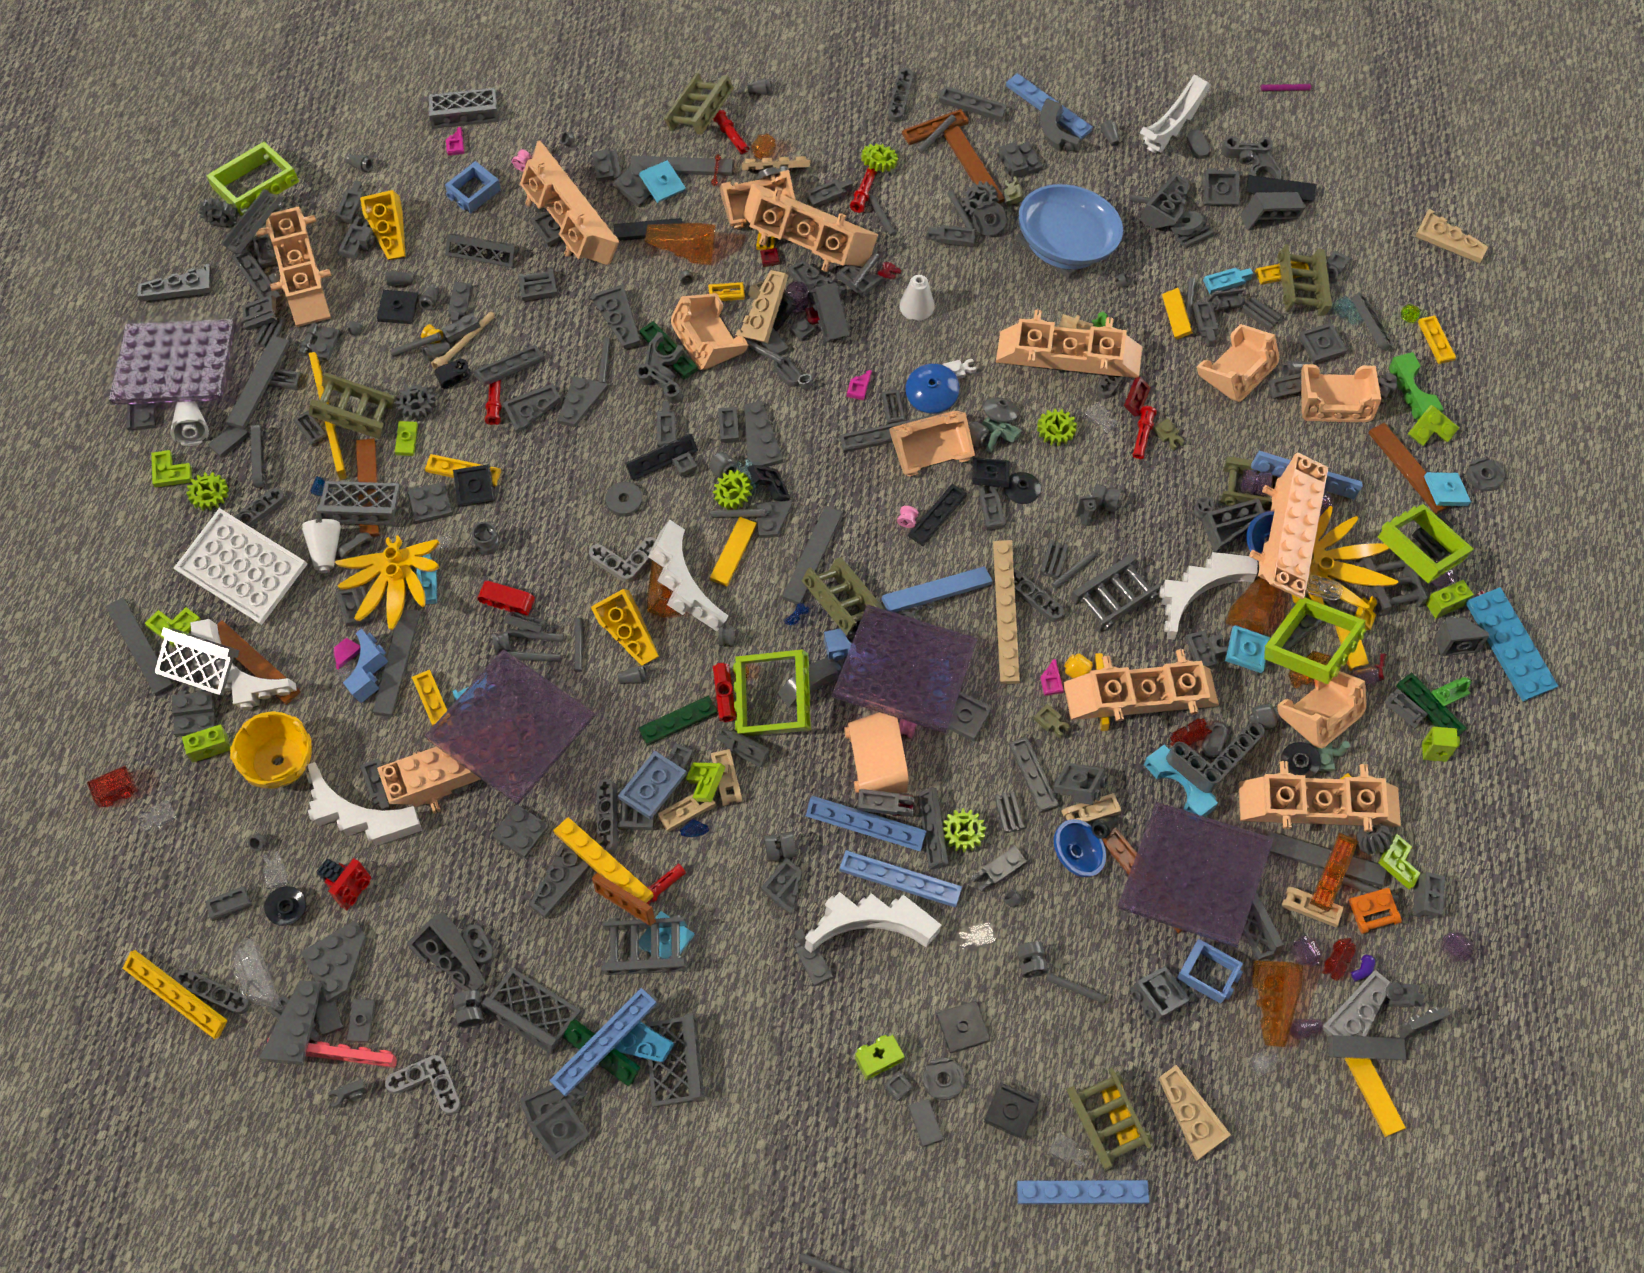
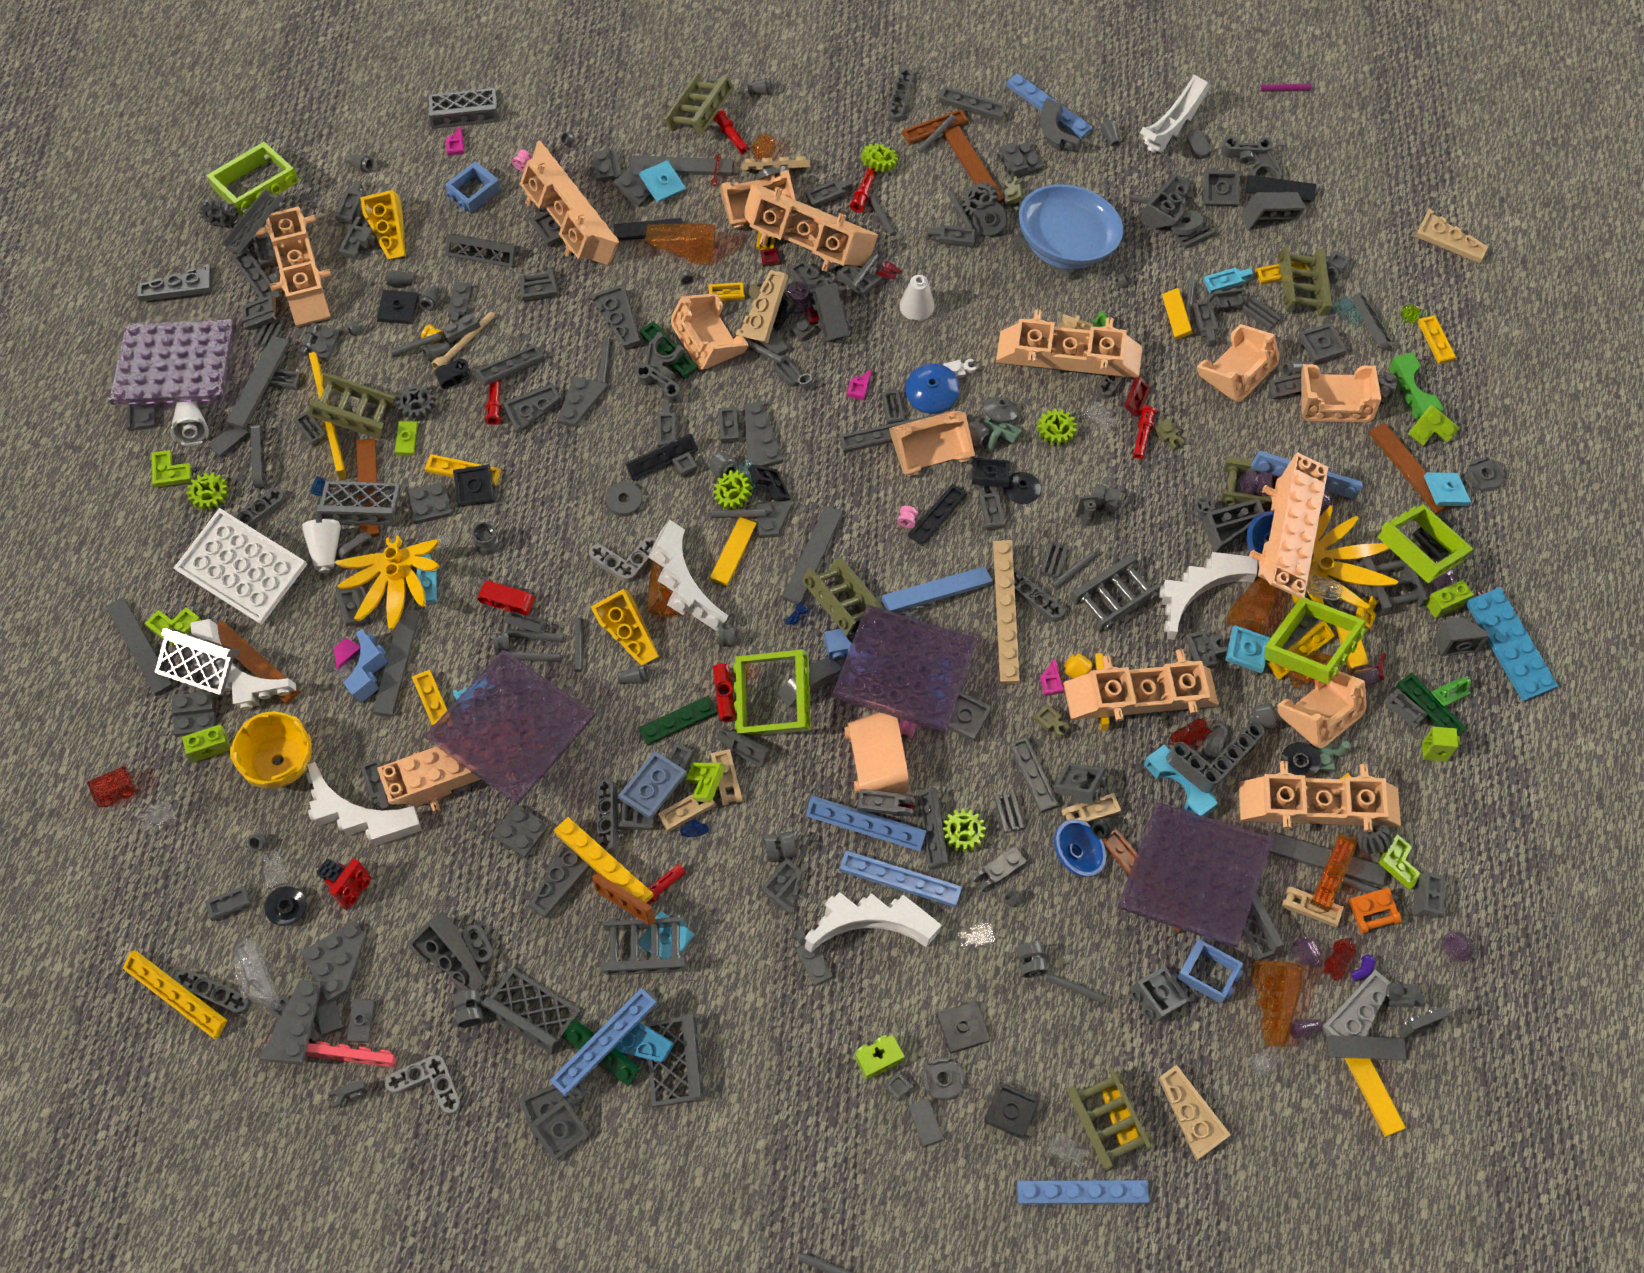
none -> yellow tile [1268,621,1335,679]

